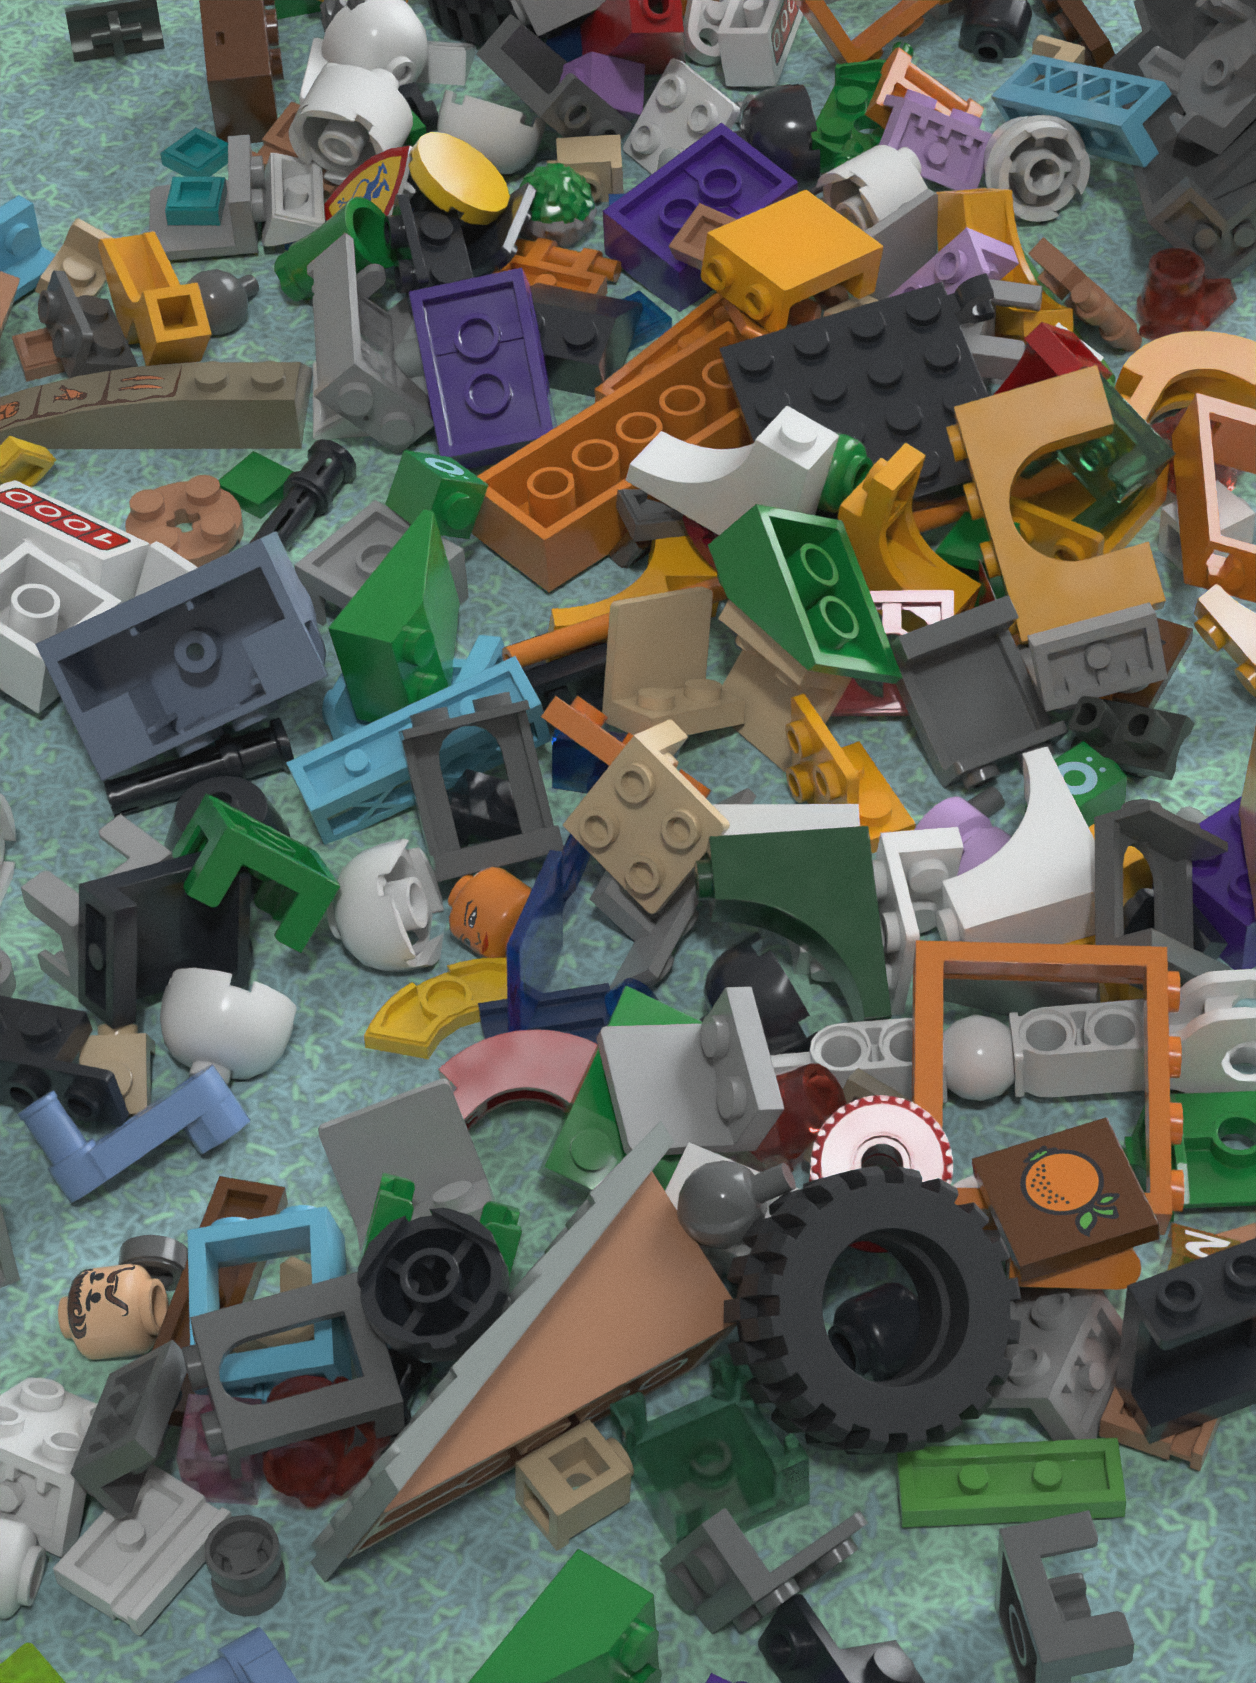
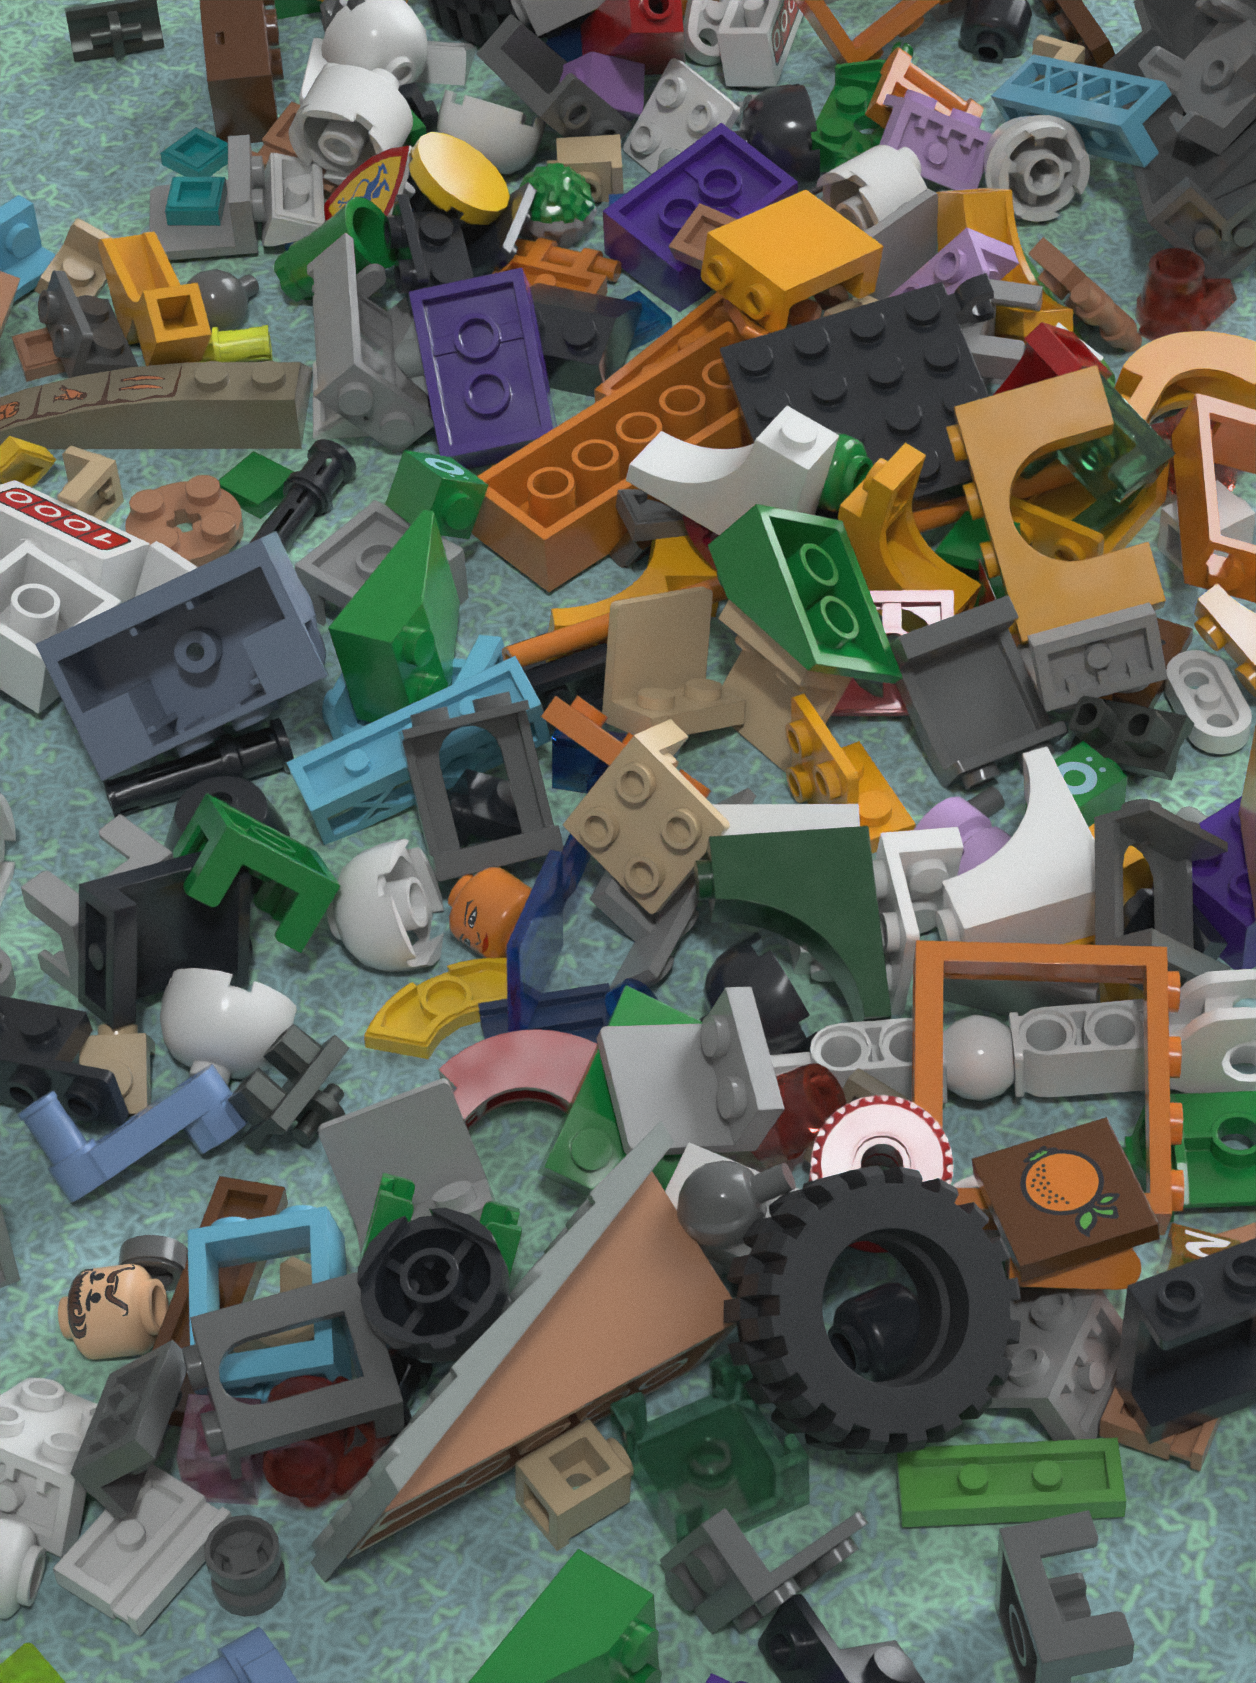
none -> tan bracket [57,446,124,522]
none -> neon yellow axle [193,325,273,363]
none -> pearl dark grey hips [228,1024,349,1152]
none -> white plate [1165,650,1252,754]

